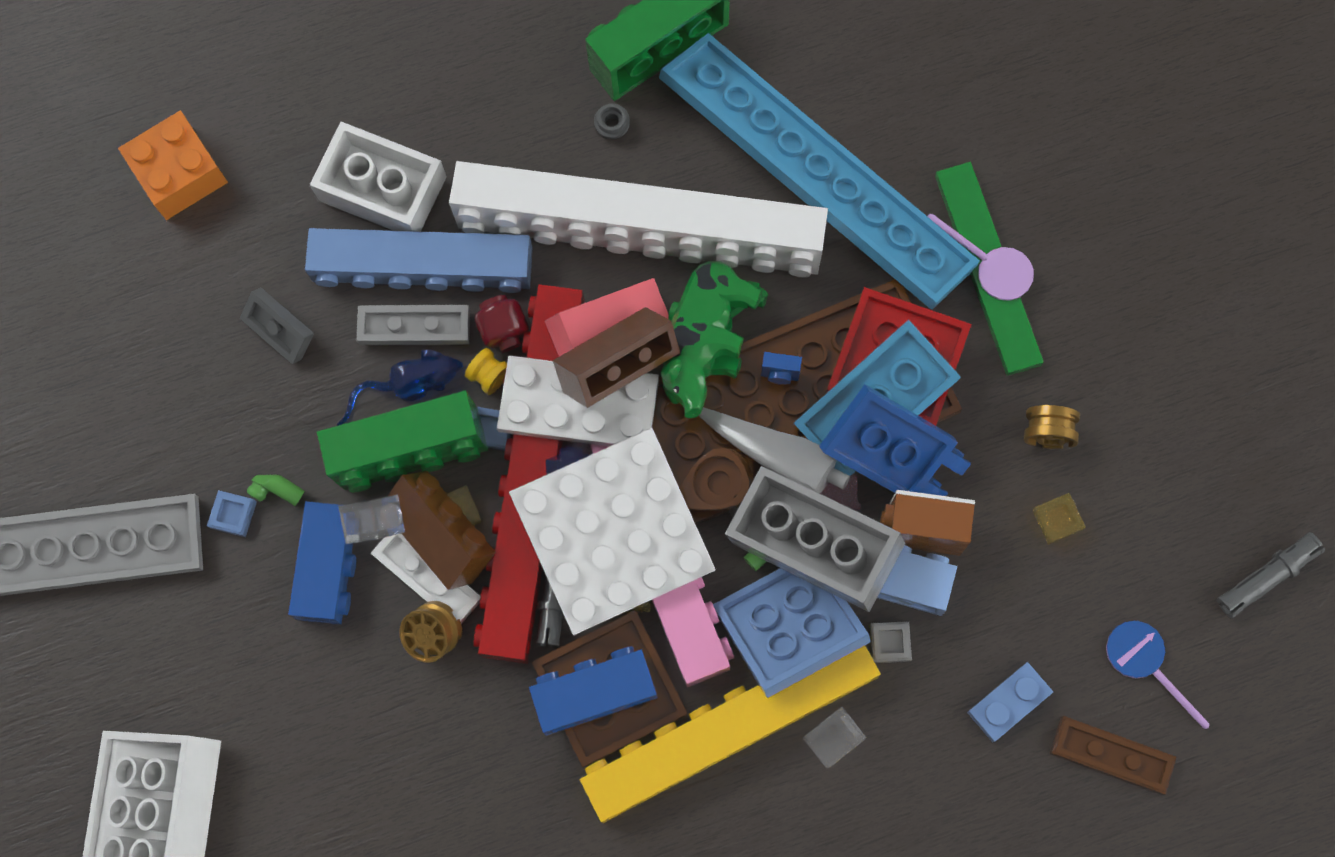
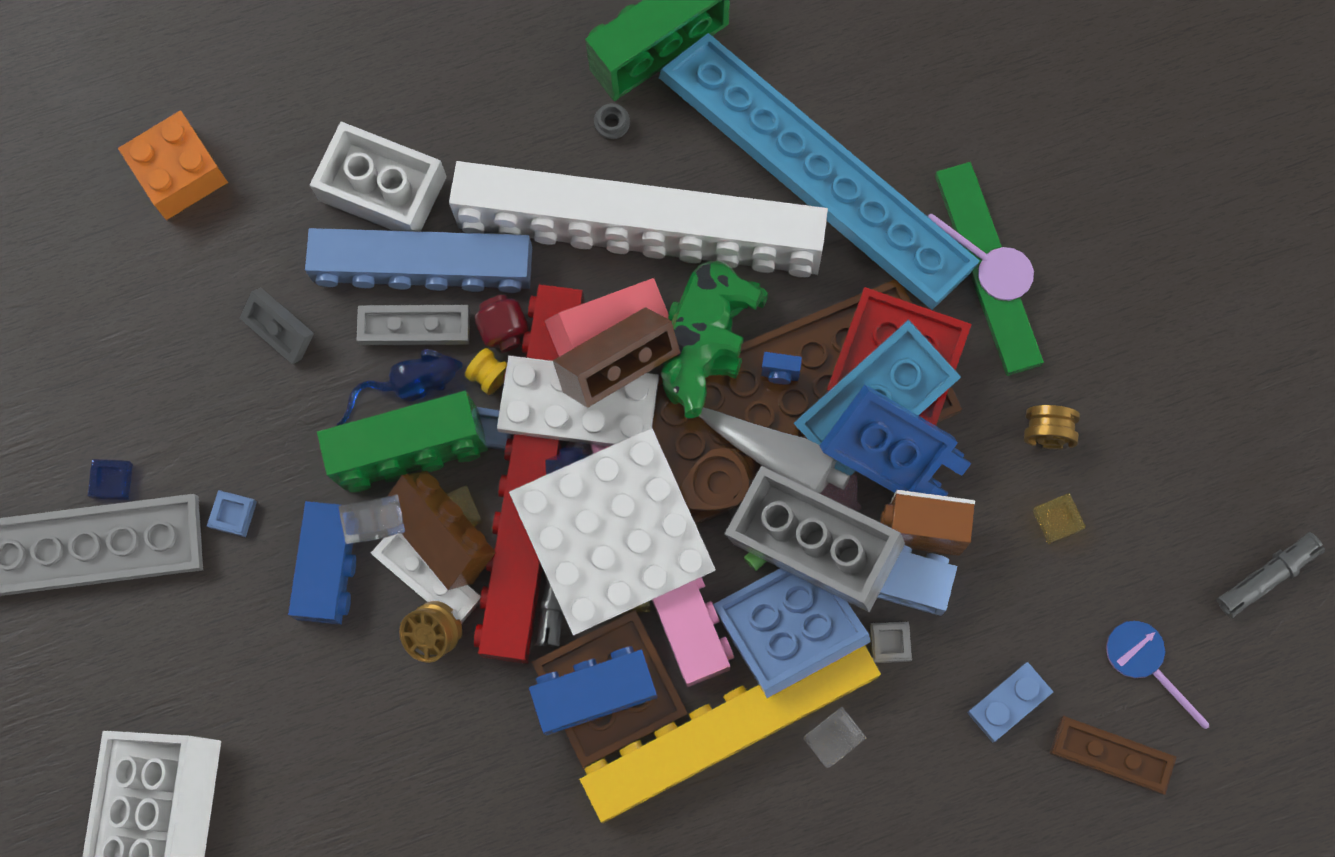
bright green arm [247,475,305,506] -> none
none -> clear blue tile [87,459,133,500]

